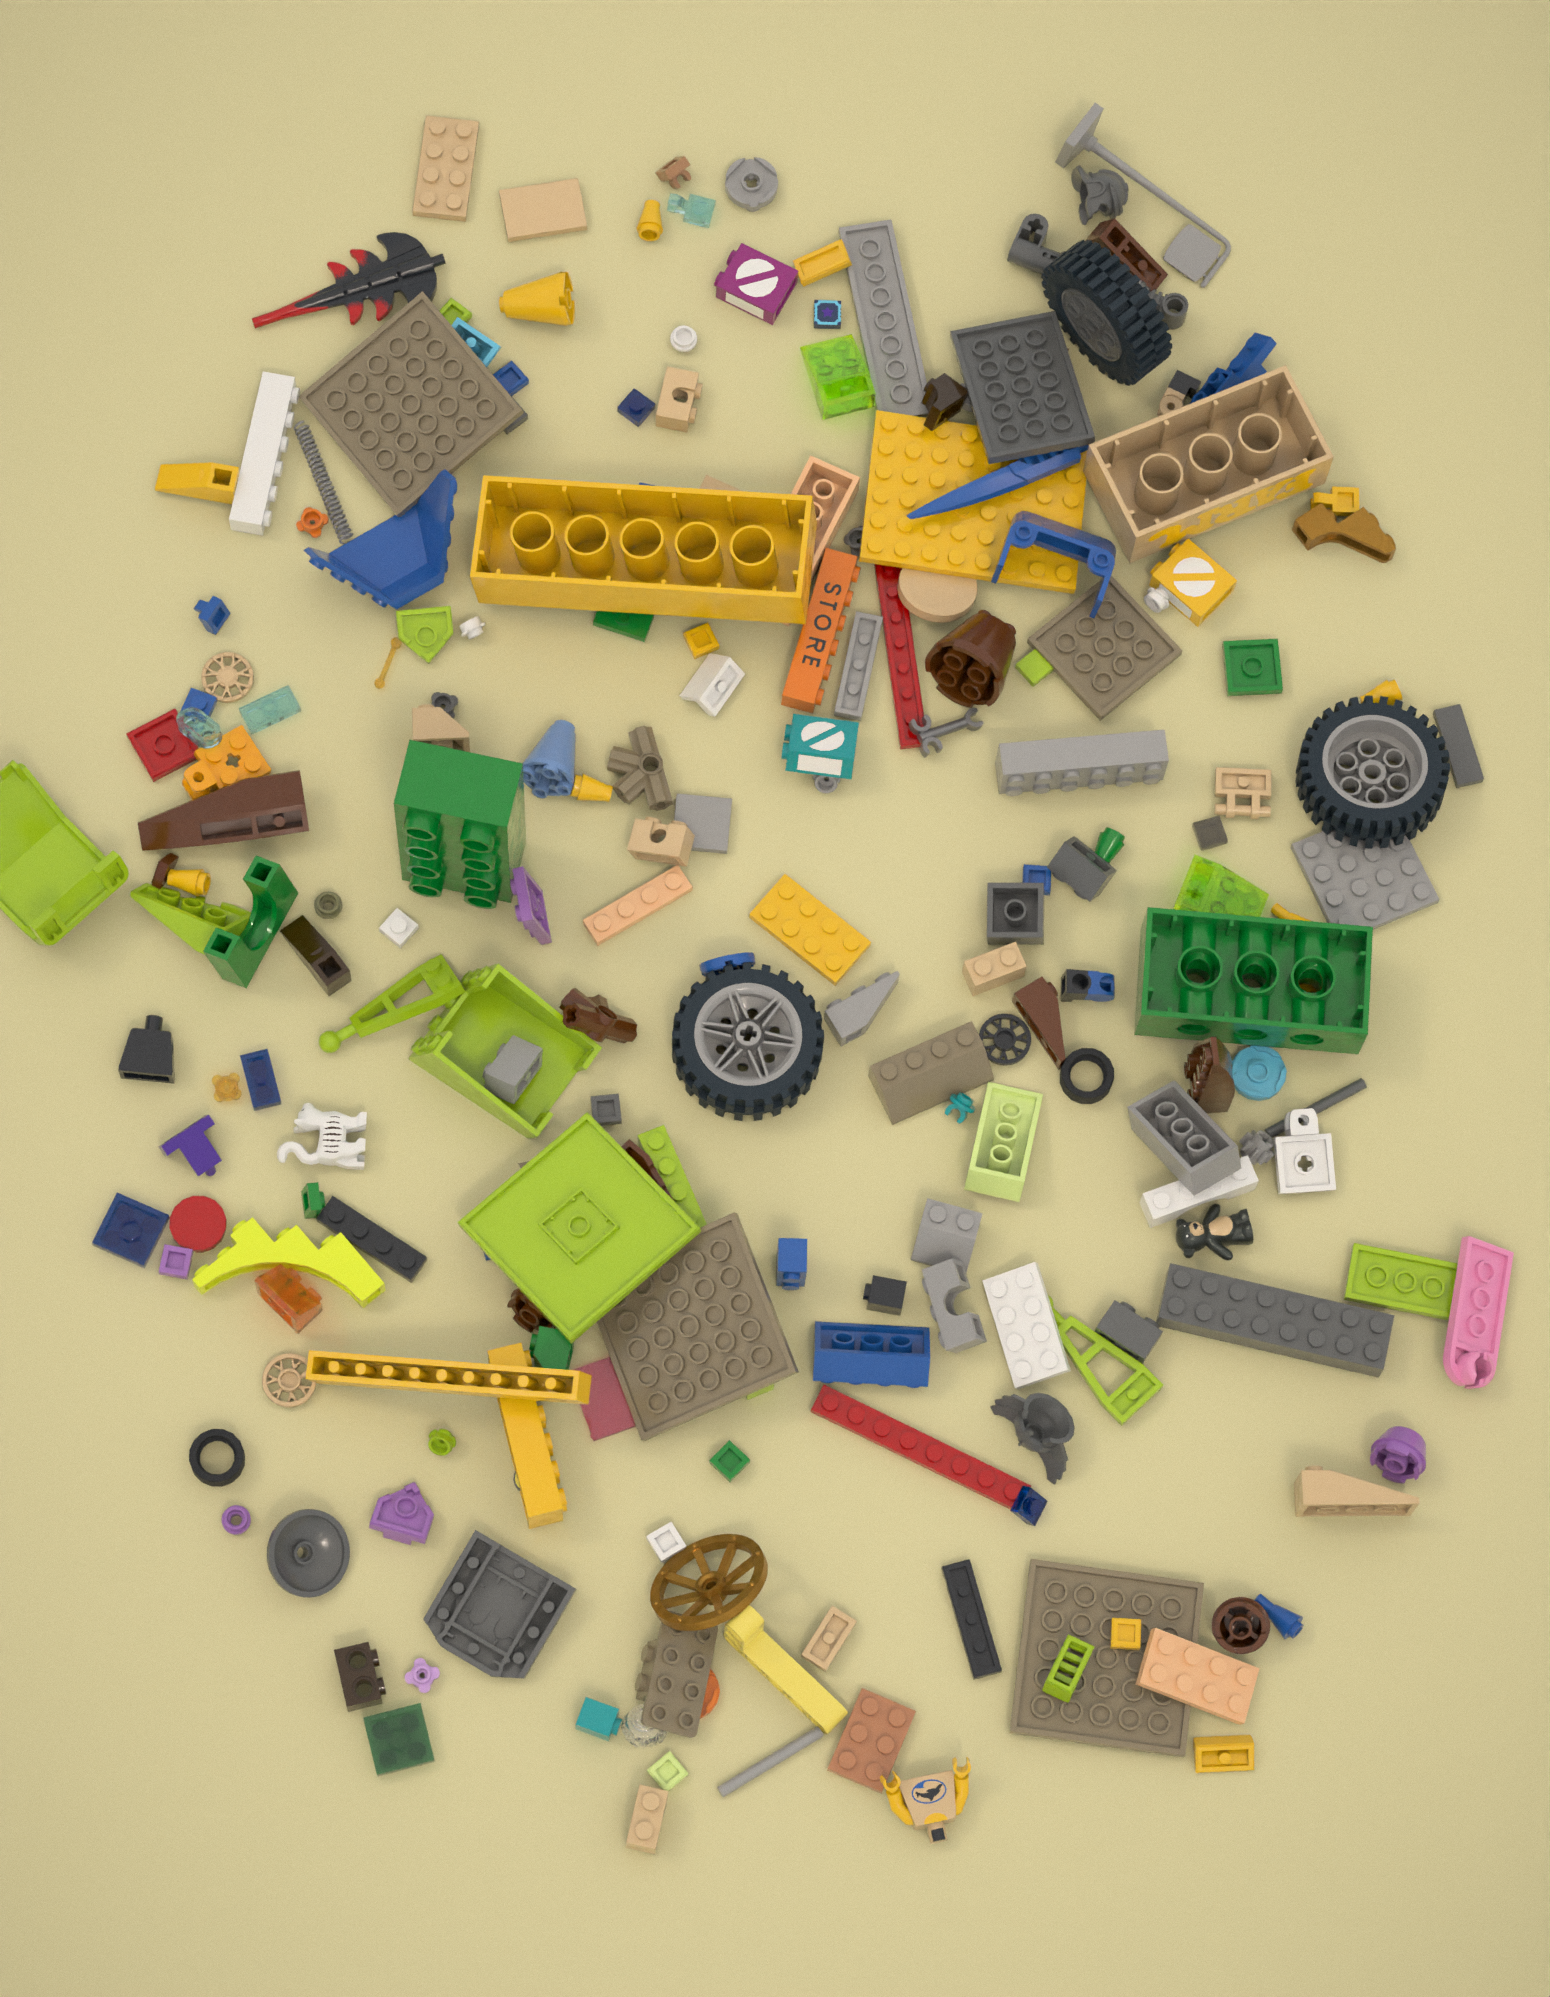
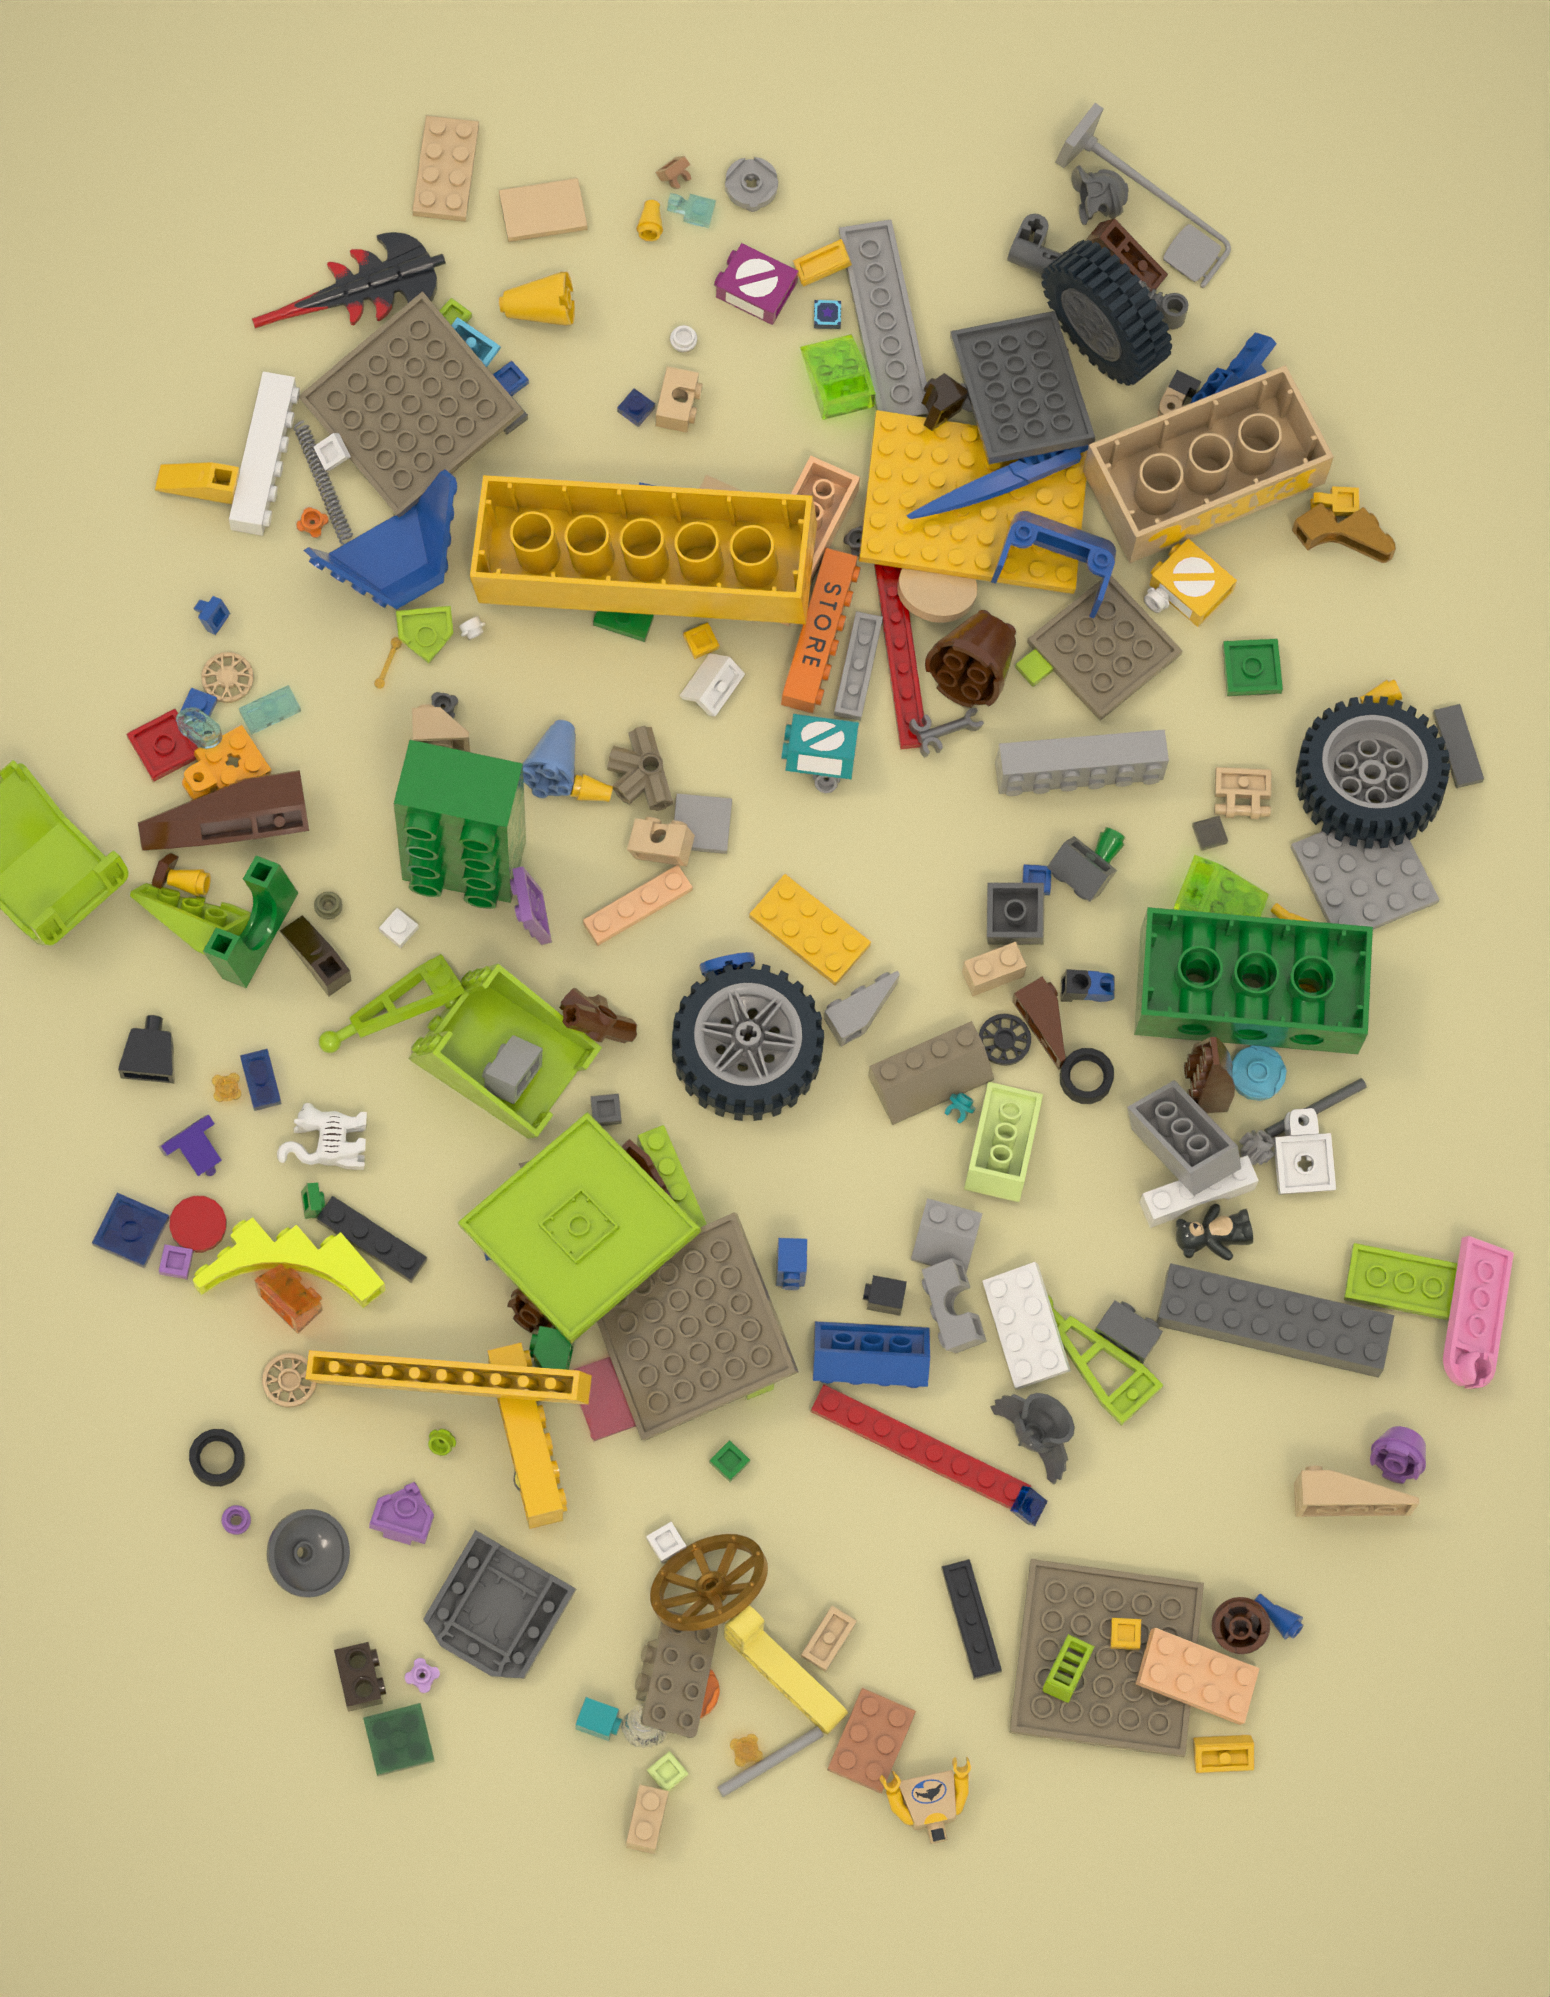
none -> white plate [314,433,351,471]
none -> clear yellow plate [730,1734,763,1767]

